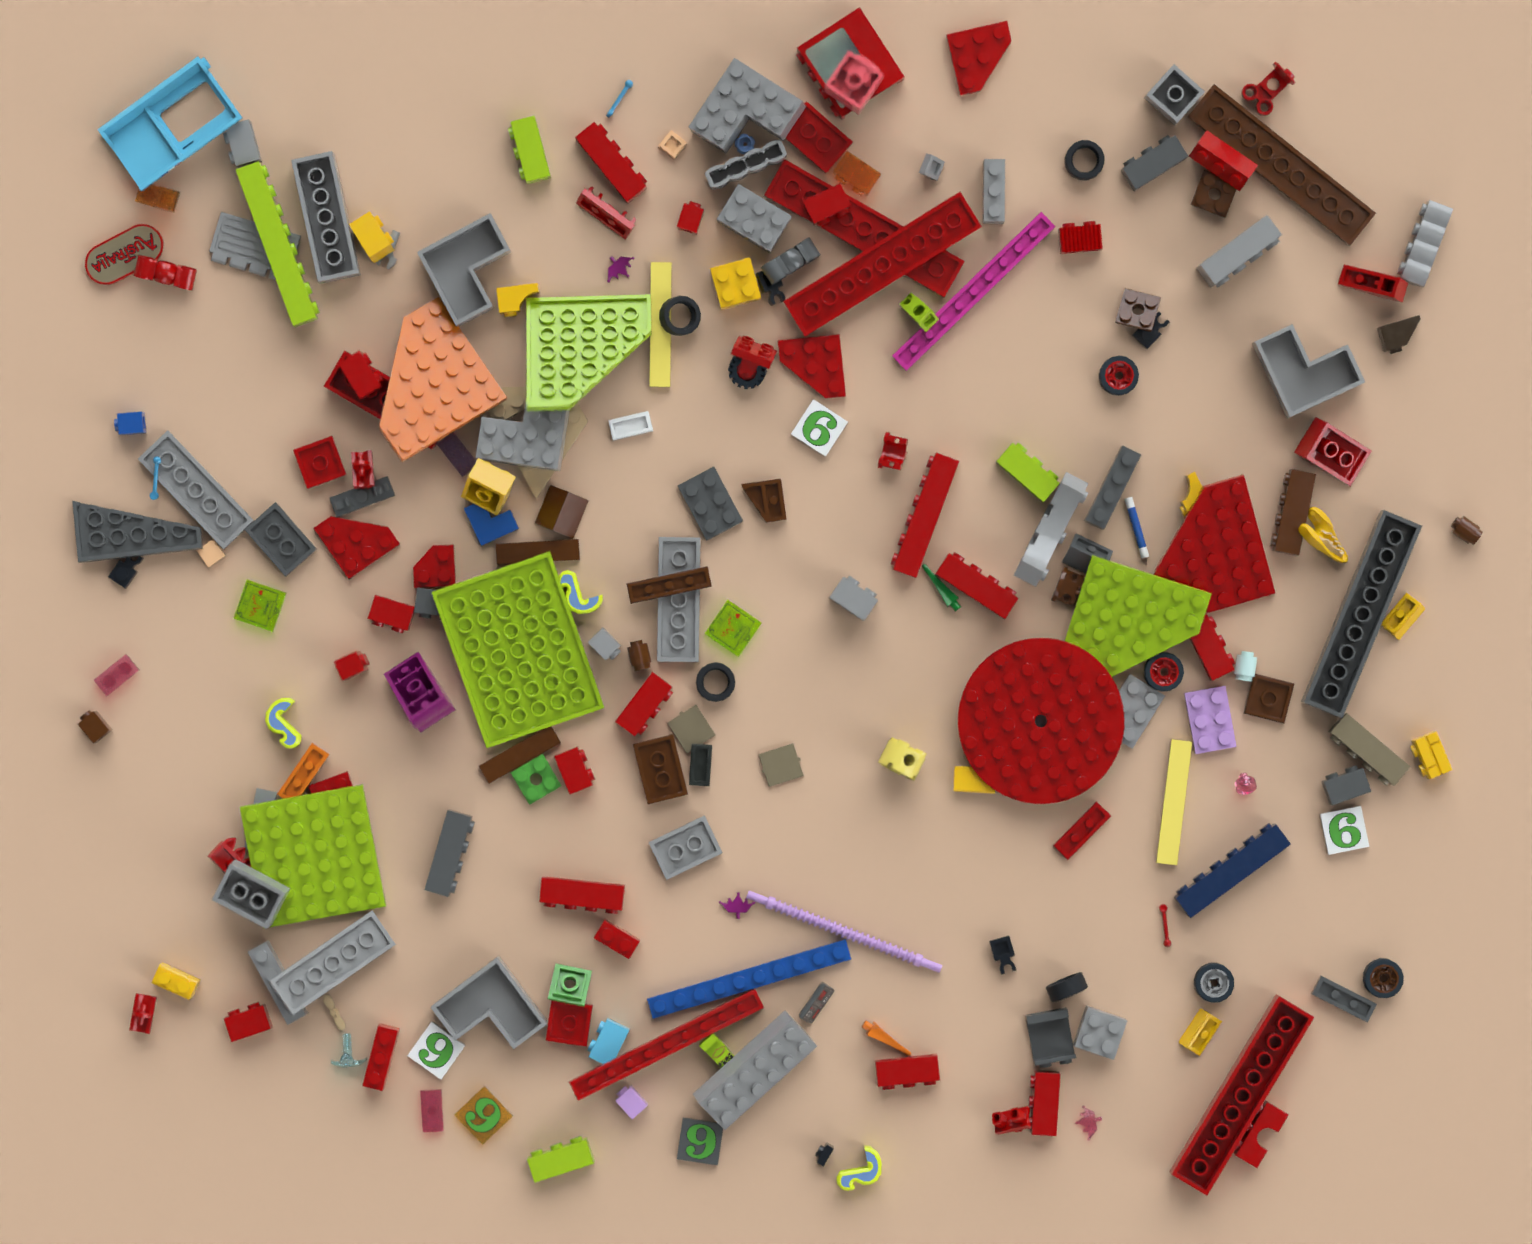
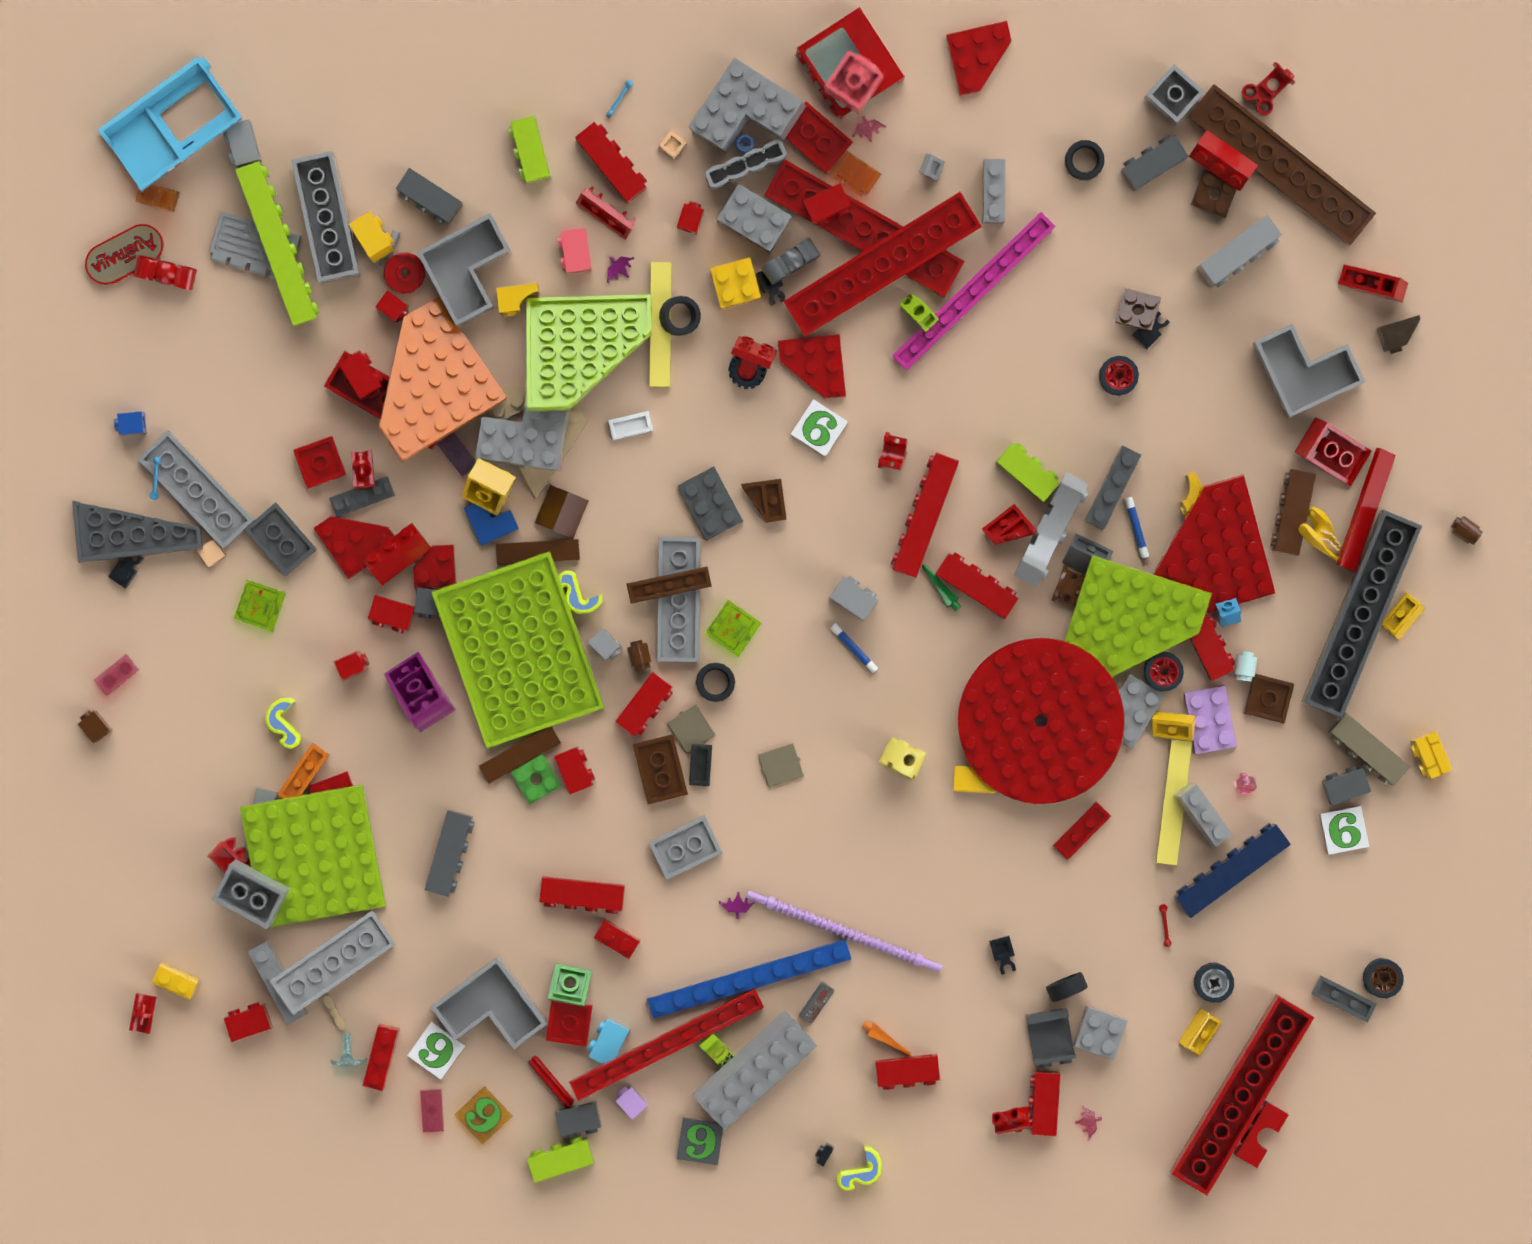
red brick [1058,221,1103,254] -> none
light grey brick [1397,200,1453,288] -> none
none -> red brick [363,523,432,586]
none -> red brick [375,290,409,323]
none -> red plate [384,252,425,294]
none -> dark grey brick [396,168,463,224]
none -> red axle [528,1056,574,1108]
none -> dark grey brick [555,1101,602,1139]
none -> coral brick [557,228,592,274]
none -> blue bar [830,623,878,674]
none -> clear pink piece [852,116,887,142]
none -> red wing [982,504,1038,546]
none -> yellow slope [1152,711,1196,741]
none -> light grey brick [1174,783,1232,847]
none -> dark azure bracket [1216,598,1241,627]
none -> red tile [1336,448,1396,572]

